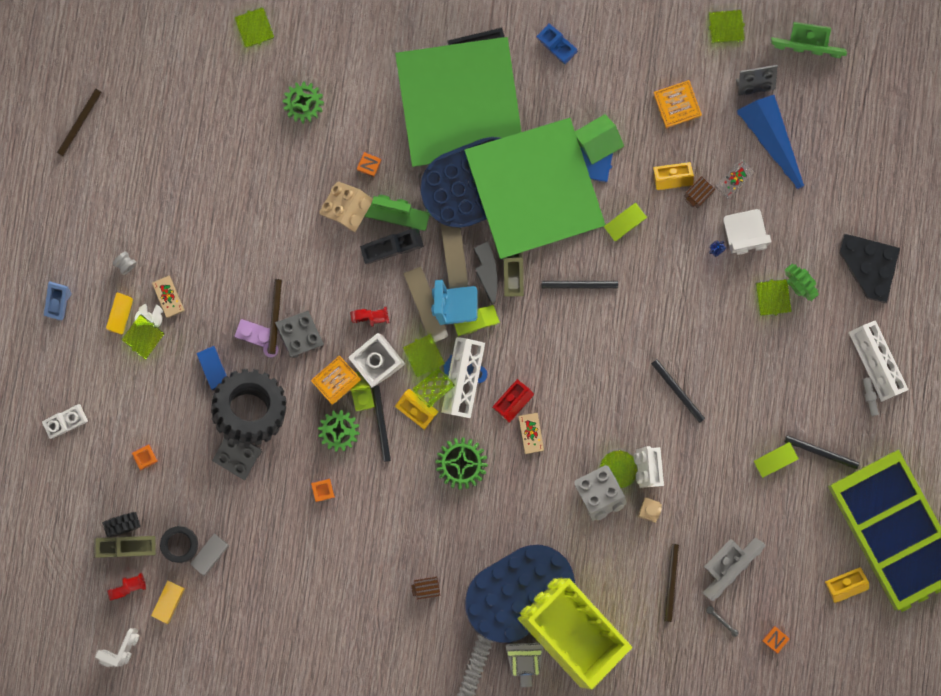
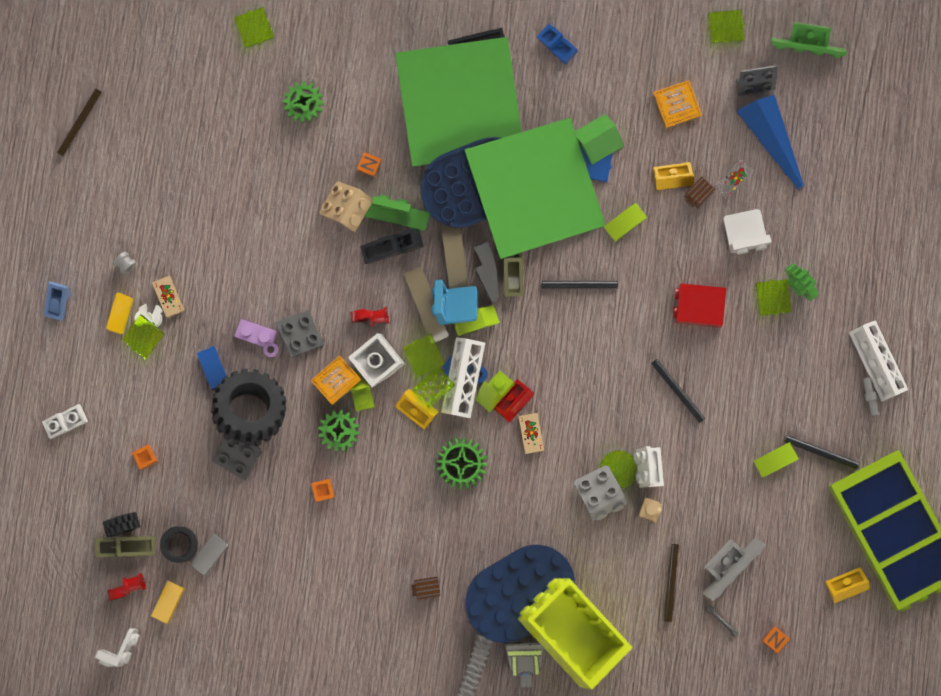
dark brown bar [268,279,282,354] -> none
black bar [372,385,391,462] -> none
clear blue plate [709,240,727,257] -> none
black plate [839,234,900,304] -> none
none -> lime slope [475,370,515,412]
none -> red brick [672,283,726,328]

